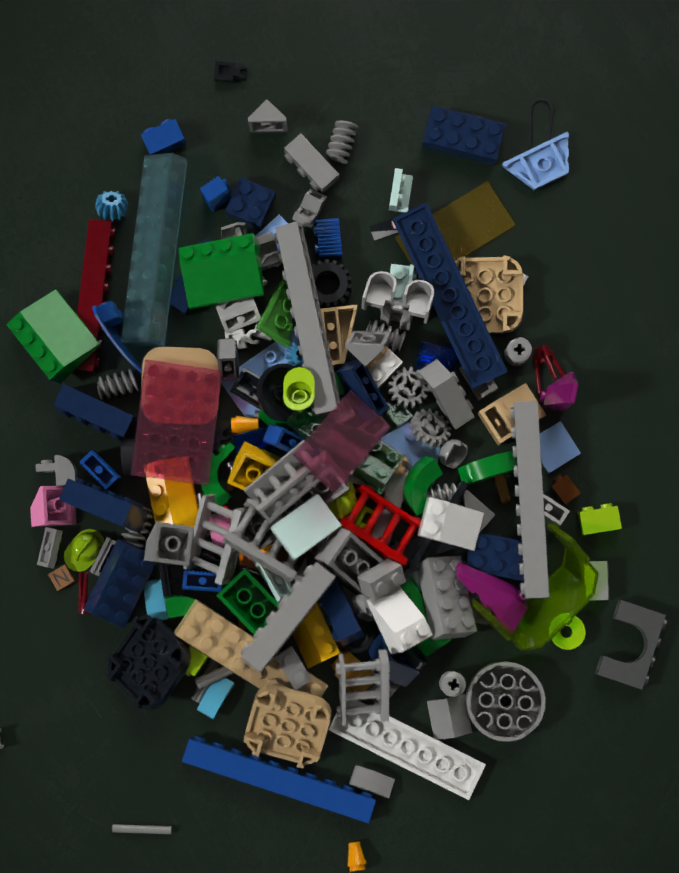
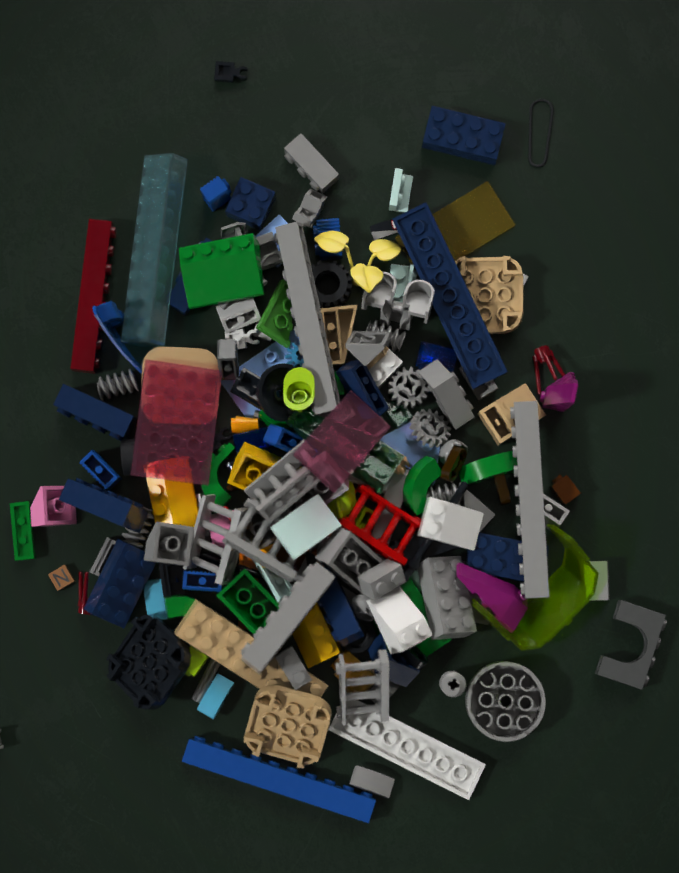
green slope [7,290,101,384] -> none
light grey brick [36,455,78,486] -> none
light grey plate [37,527,63,569] -> none
lime piece [64,529,104,572] -> none
dark azure gear [95,190,128,221] -> none
light grey bar [112,824,172,834] -> none
blue brick [141,119,186,159] -> none
light grey axle [195,666,234,689] -> none
light grey slope [248,99,288,132] -> none
light grey piece [326,120,359,164] -> none
light orange cone [347,842,367,872] -> none
light grey slope [427,694,472,740] -> none
light blue wing [502,132,569,190] -> none
light grey piece [504,337,532,366] -> none
light blue tile [540,421,581,474] -> none
lime piece [550,614,586,650] -> none
lime brick [577,503,622,536] -> none
none -> green plate [10,501,35,561]
none -> light yellow plant [314,231,401,293]
none -> dark brown beam [441,446,467,482]

